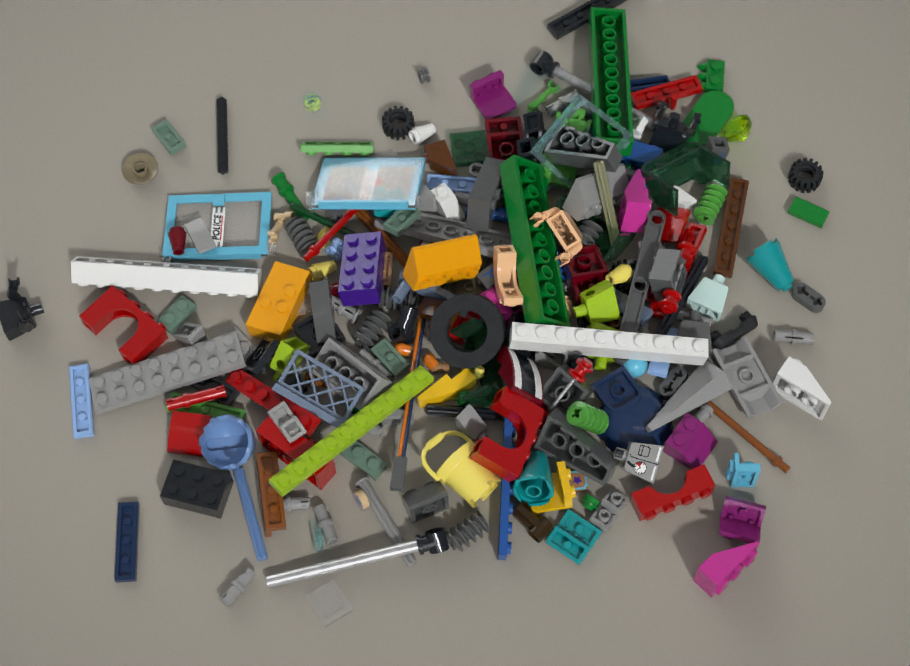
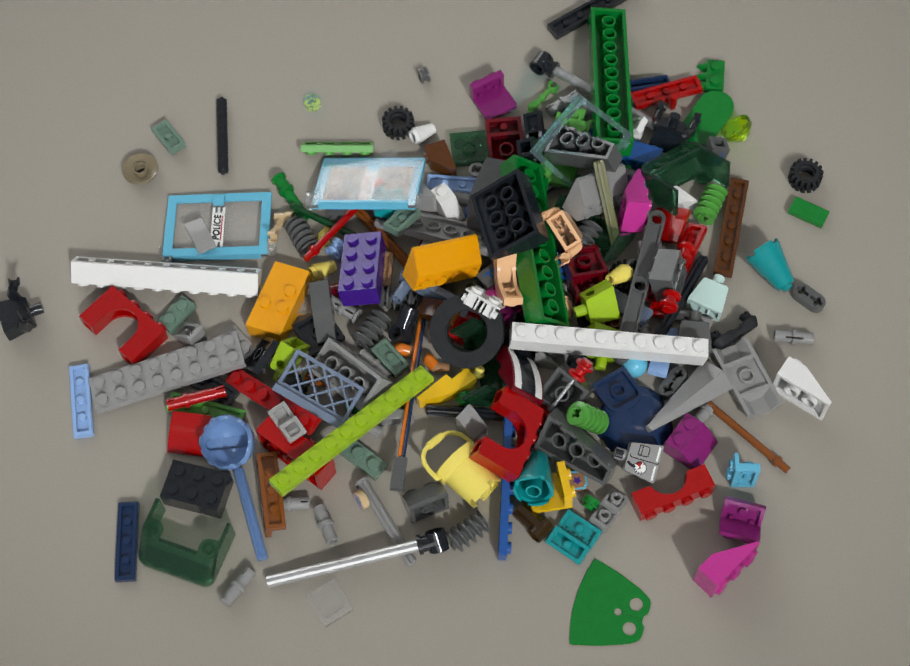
dark red cone [168,226,187,255] -> none
clear light blue tile [314,530,323,551] -> none
none -> clear green windscreen [138,498,236,587]
none -> white hinge [461,285,505,319]
none -> black slope [471,168,550,260]
none -> green piece [569,559,651,646]

